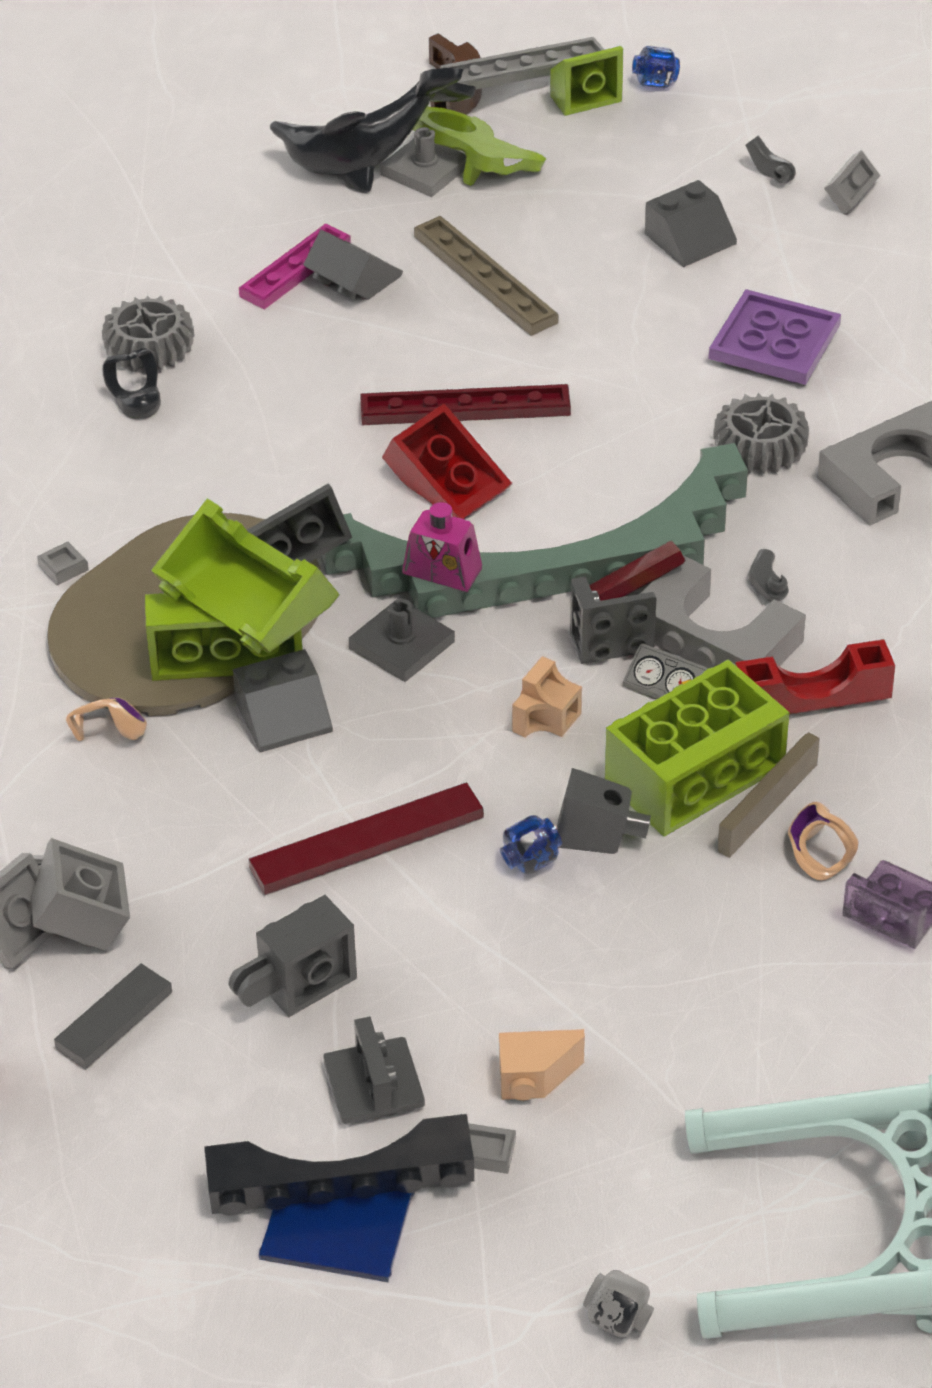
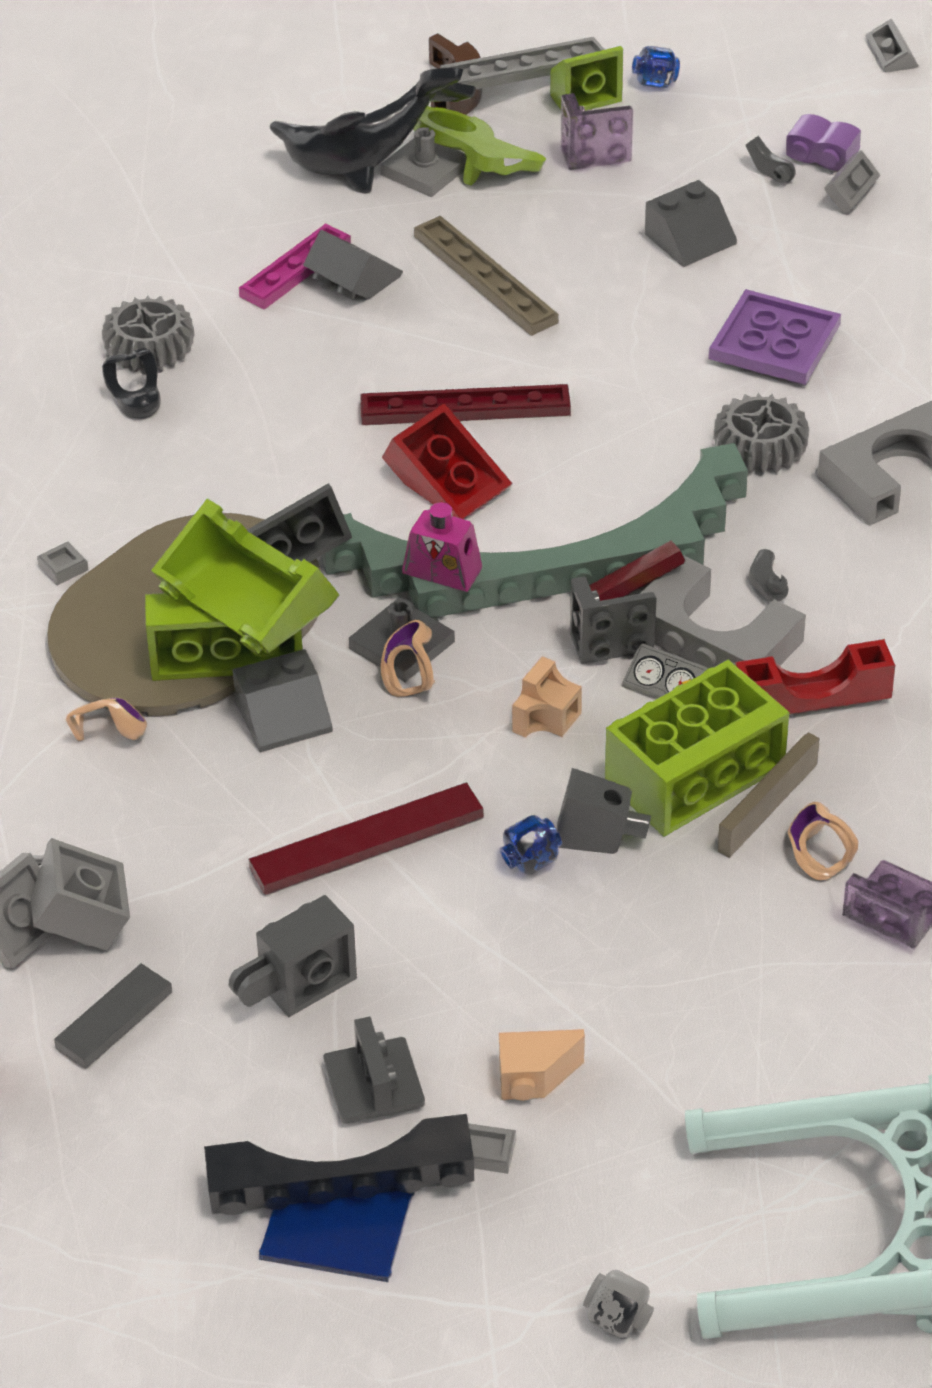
none -> light nougat piece [381,620,435,697]
none -> clear purple bracket [561,93,633,170]
none -> medium lavender brick [786,114,861,171]
none -> light grey slope [865,18,919,72]

